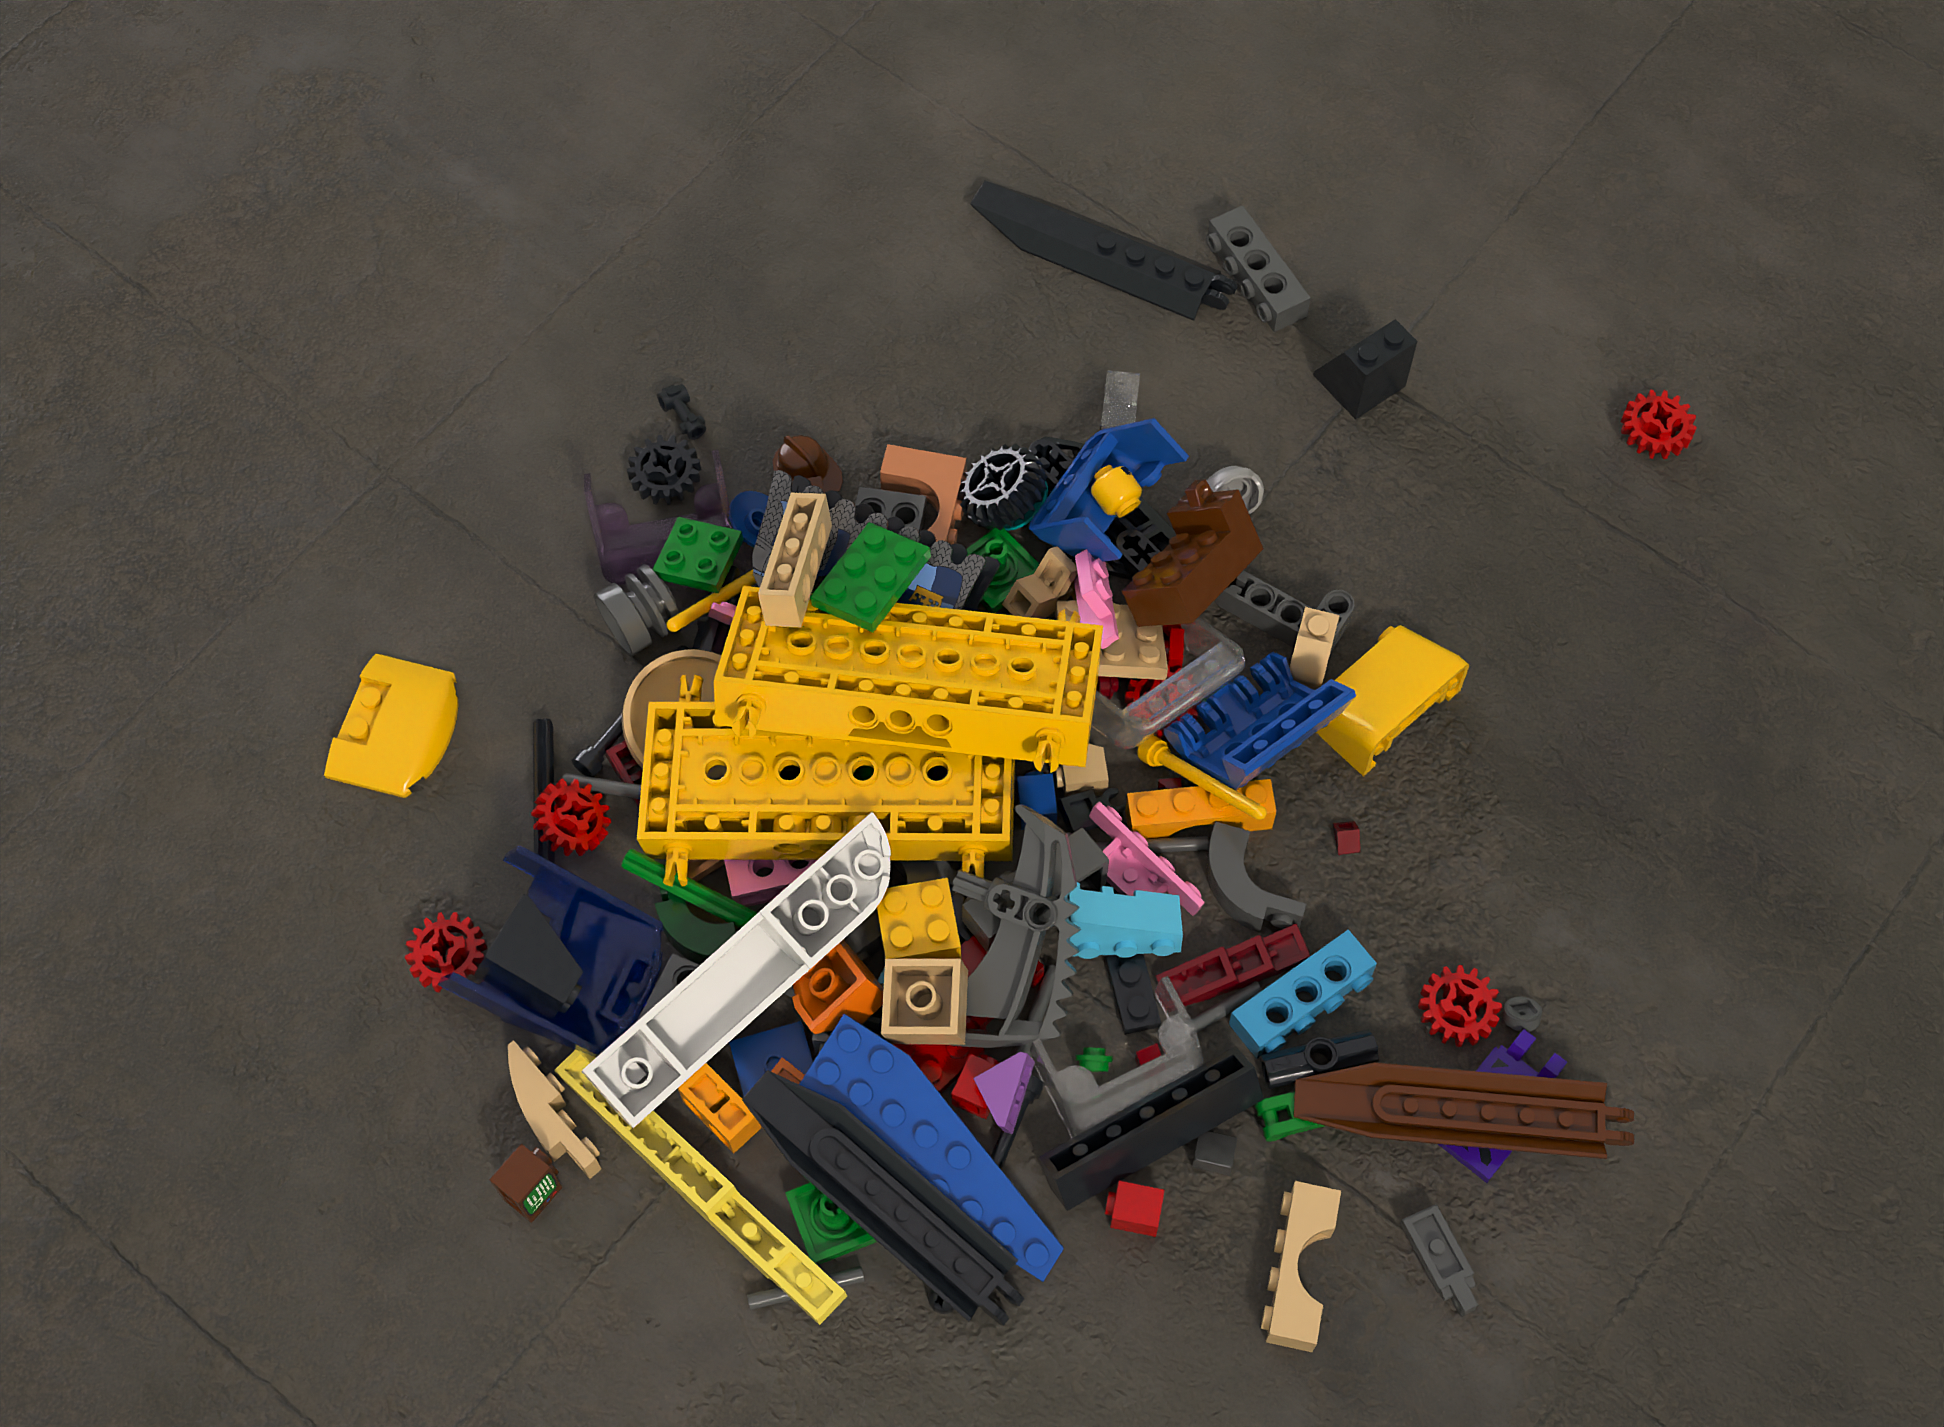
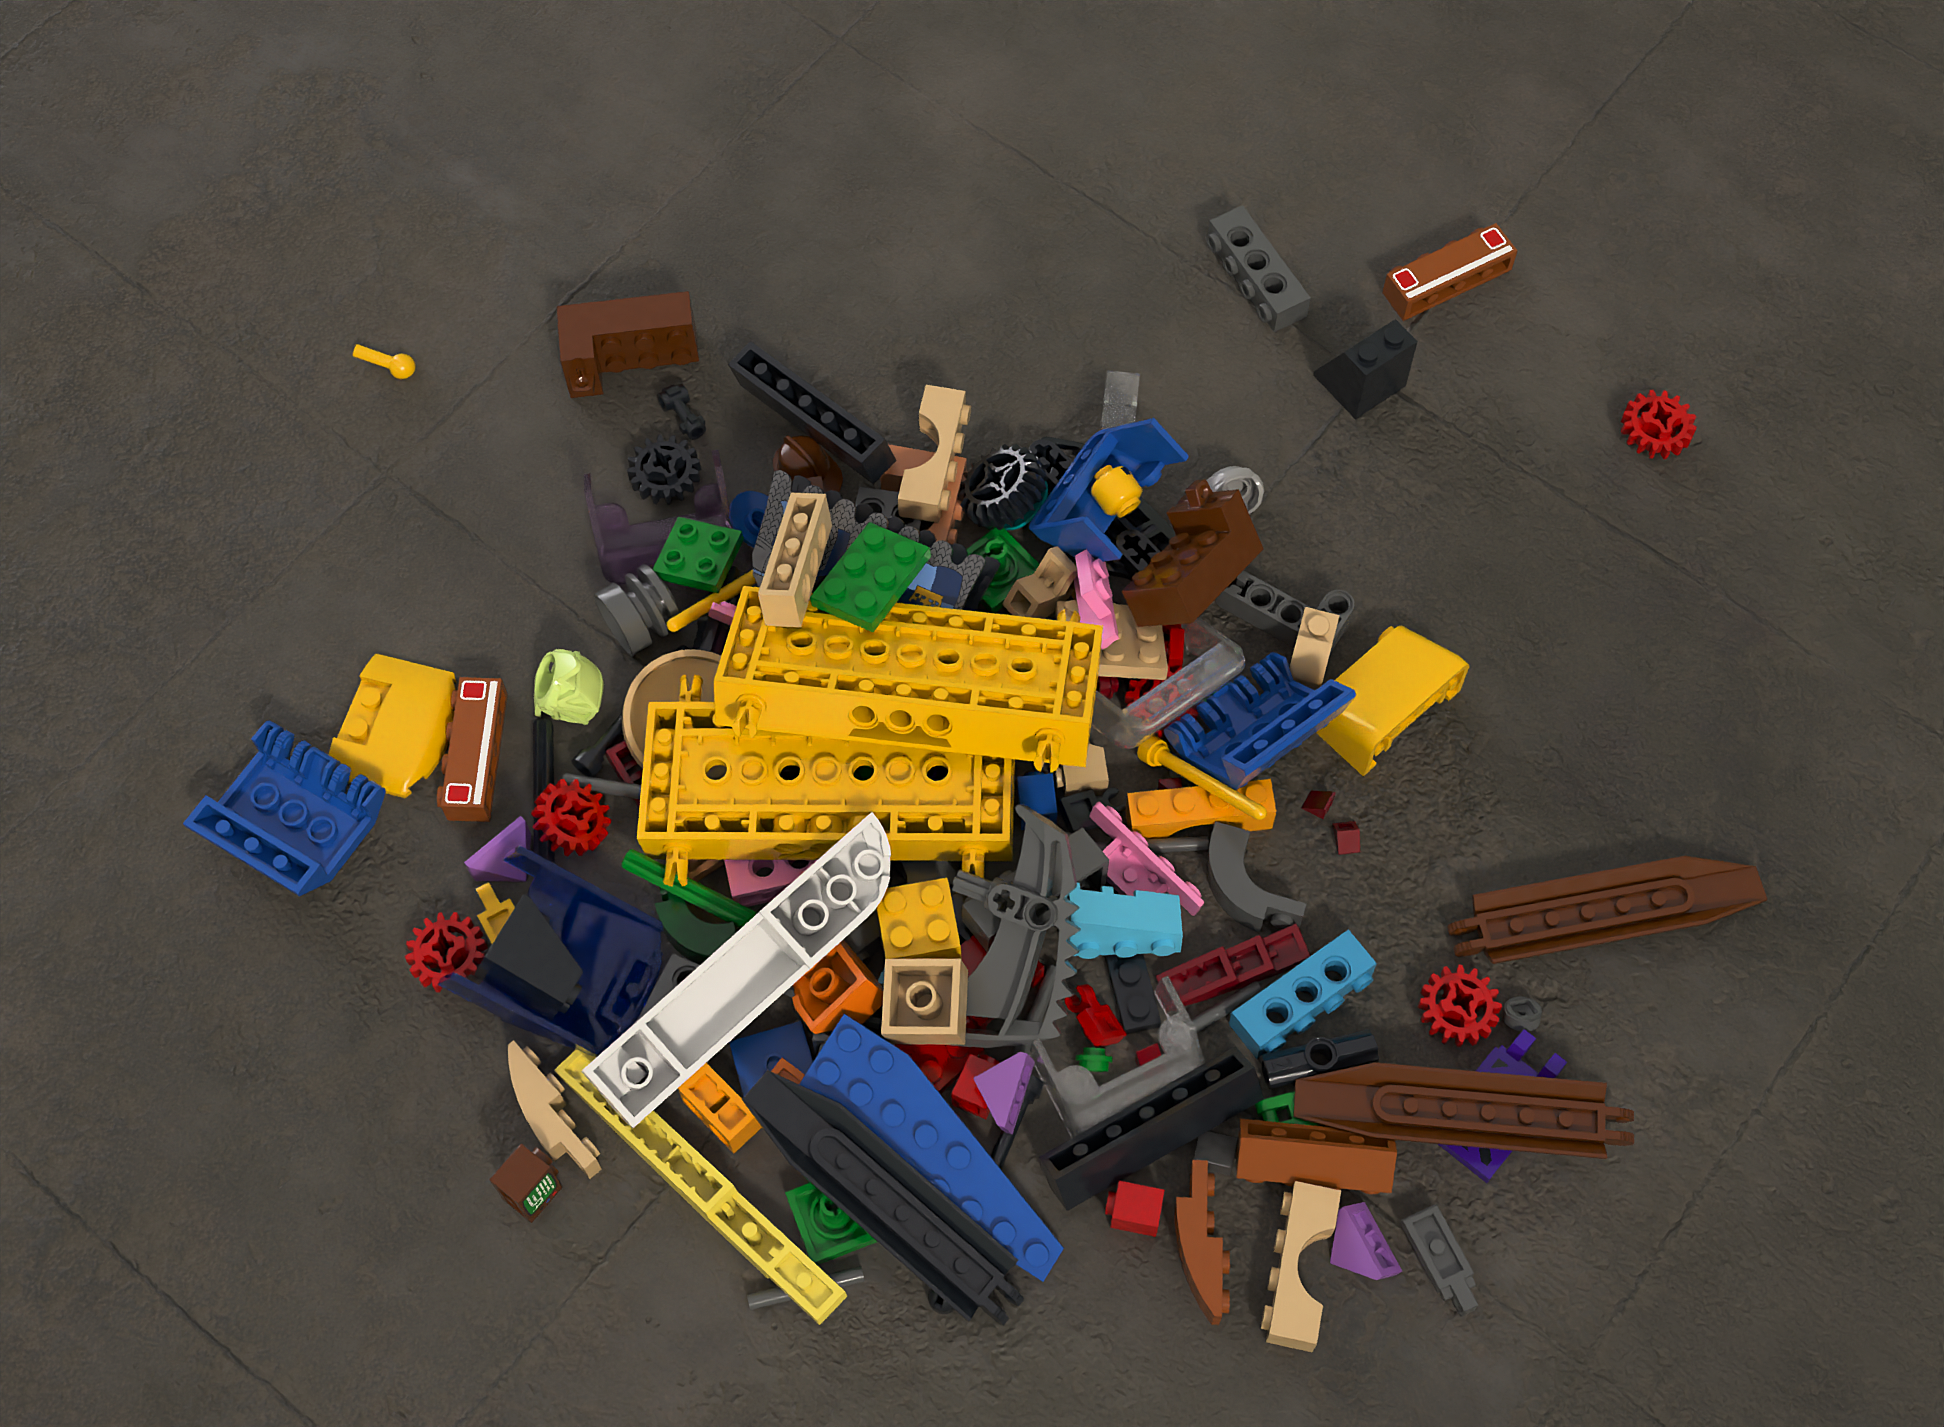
black hinge [971,180,1238,321] -> none
none -> blue slope [183,720,386,896]
none -> yellow bar [353,344,416,379]
none -> dark orange brick [437,677,508,822]
none -> medium lavender slope [464,816,531,882]
none -> yellow plate [476,882,515,944]
none -> yellowish green piece [534,649,604,725]
none -> reddish brown hinge [557,291,699,398]
none -> black brick [728,341,897,484]
none -> tan arch [898,385,971,523]
none -> red plate [1064,984,1127,1048]
none -> dark orange slope [1174,1160,1230,1325]
none -> dark orange brick [1236,1119,1397,1194]
none -> dark red piece [1301,790,1336,819]
none -> medium lavender slope [1330,1202,1402,1280]
none -> dark orange brick [1382,223,1518,321]
none -> reddish brown hinge [1447,856,1768,964]

